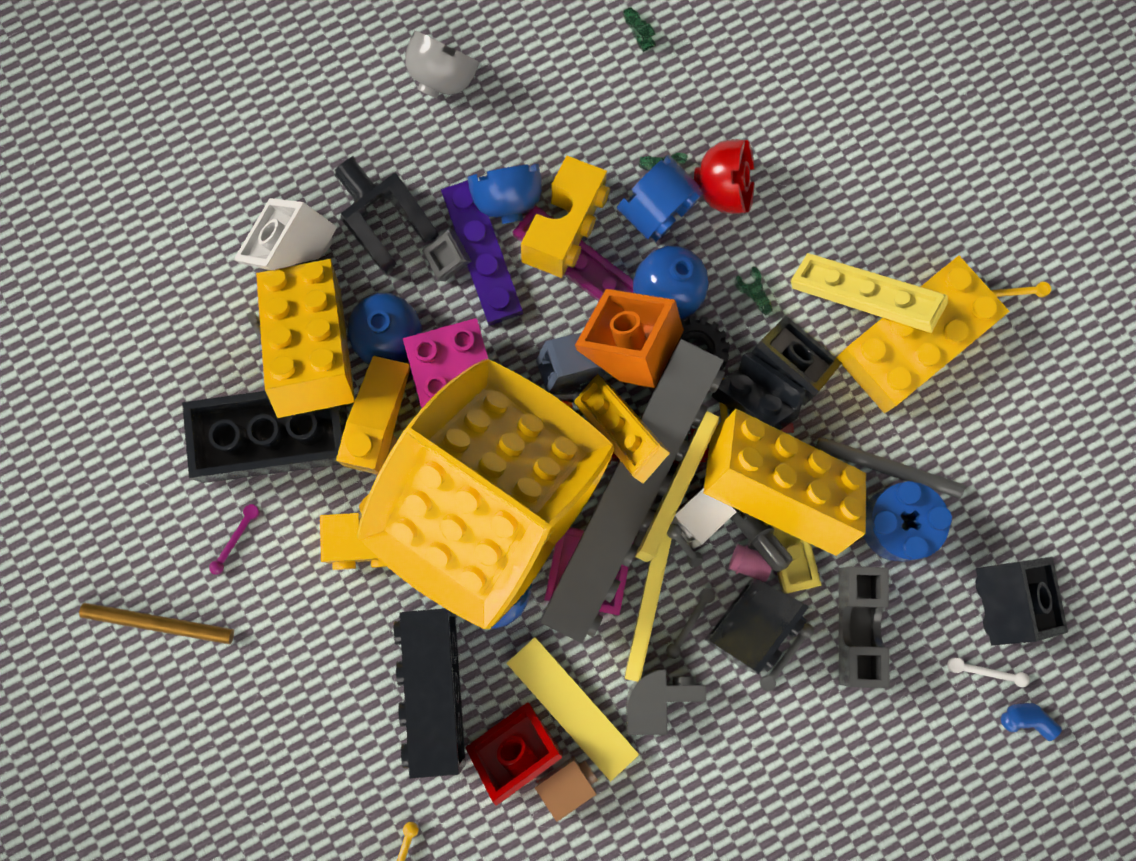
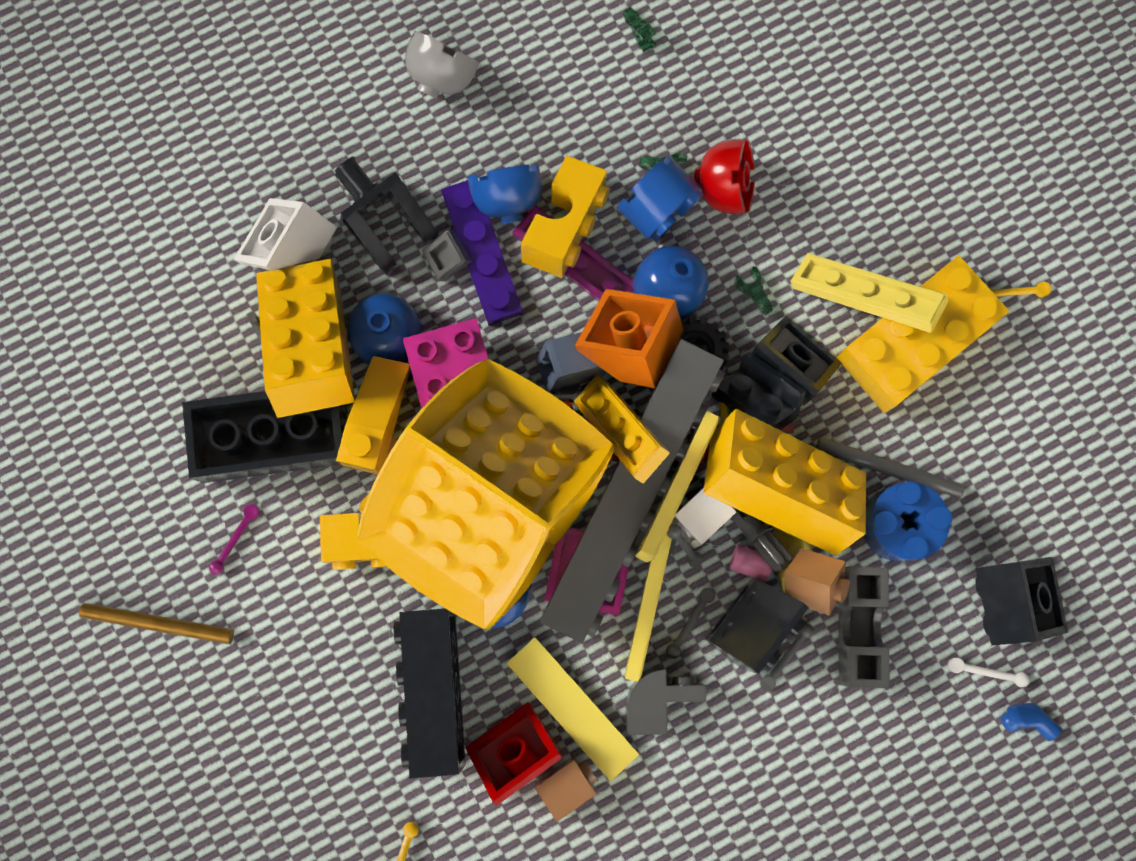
none -> medium nougat brick [785,548,850,616]

